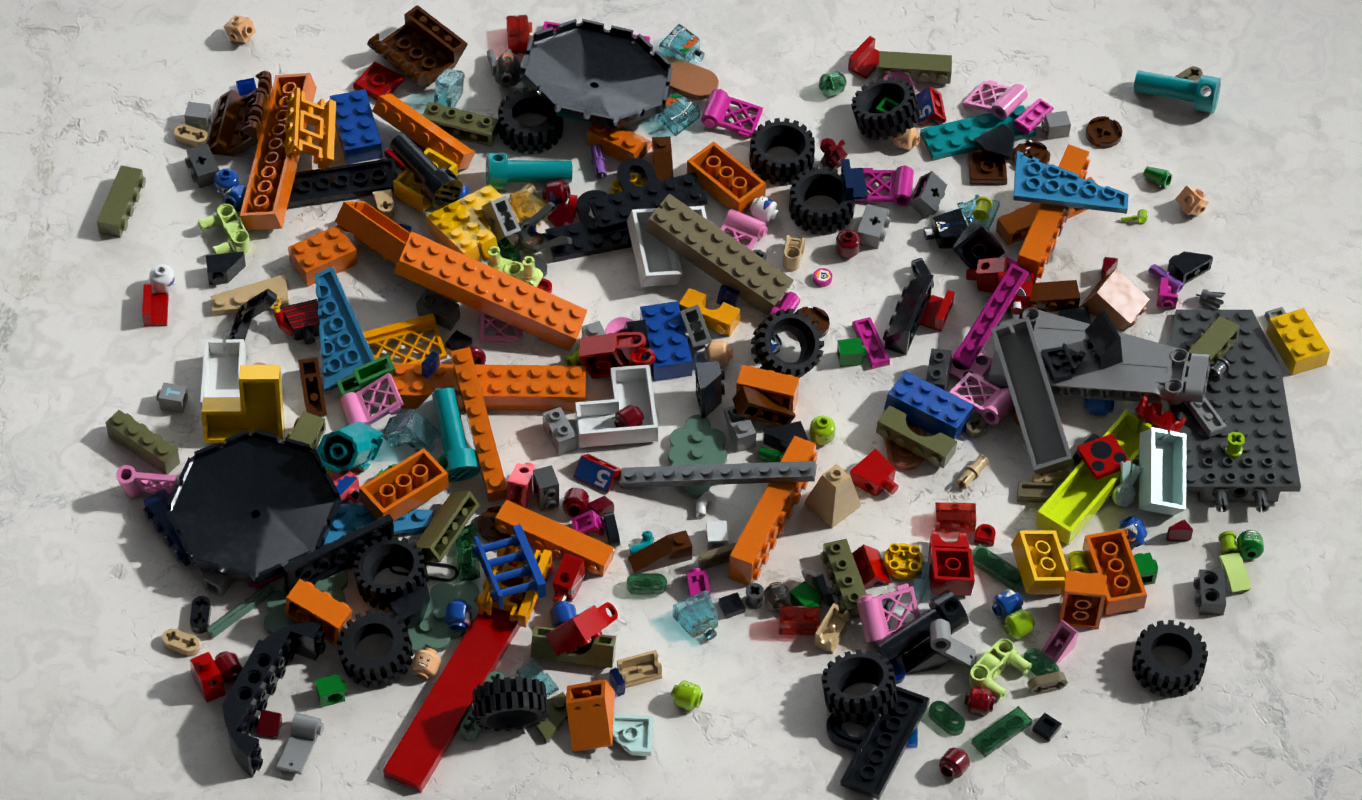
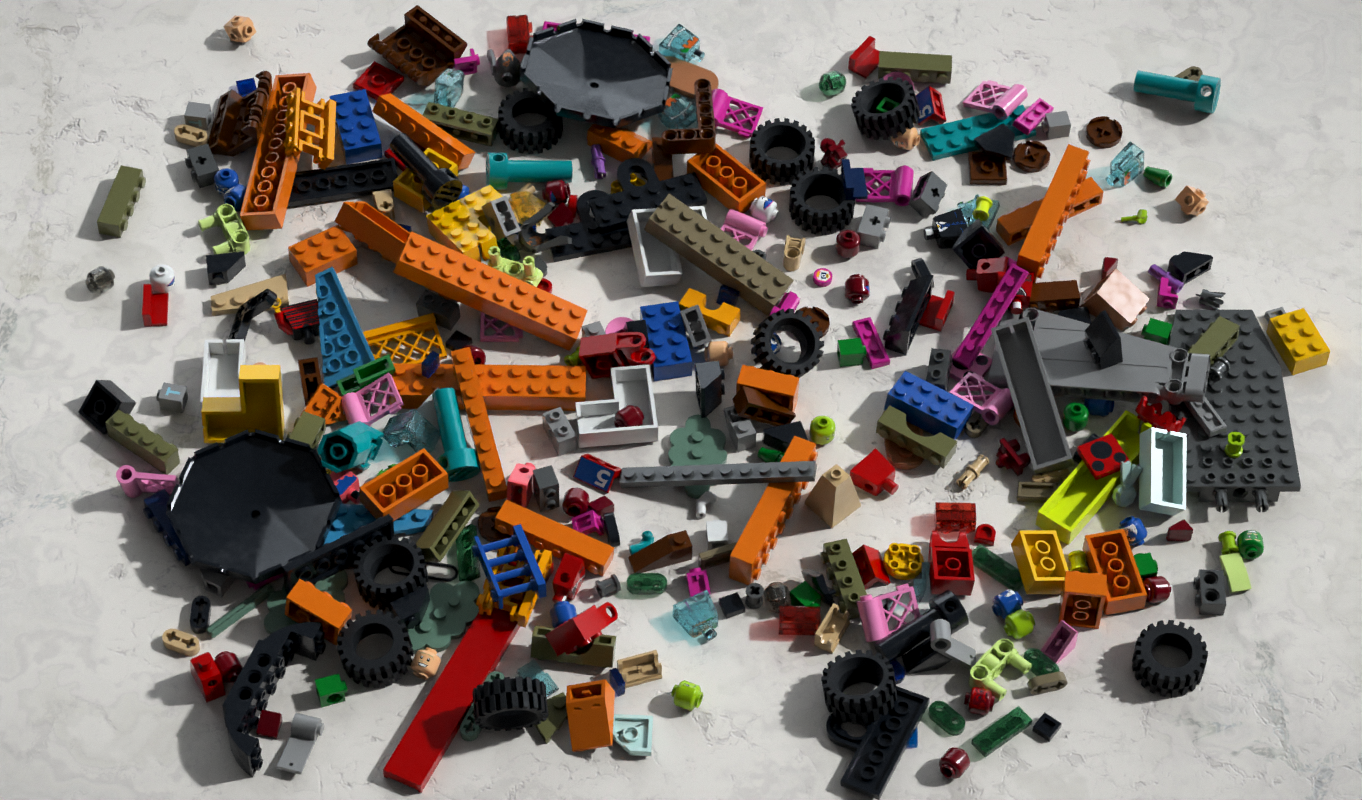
blue head [445,599,472,631] -> none
dark azure wing [1013,151,1128,214] -> none
black slope [1041,343,1086,383] -> none
none -> black slope [78,380,136,435]
none -> clear smoke head [85,266,115,294]
none -> orange slope [300,383,346,425]
none -> dark pink bracket [454,48,480,77]
none -> dark grey bush [595,574,621,598]
none -> reddish brown beam [662,79,716,154]
none -> dark red head [845,274,870,304]
none -> dark red hips [995,438,1031,476]
none -> green head [1062,402,1089,431]
none -> clear light blue torso [1106,141,1144,186]
none -> green brick [1141,318,1173,345]
none -> dark red head [1143,576,1171,604]

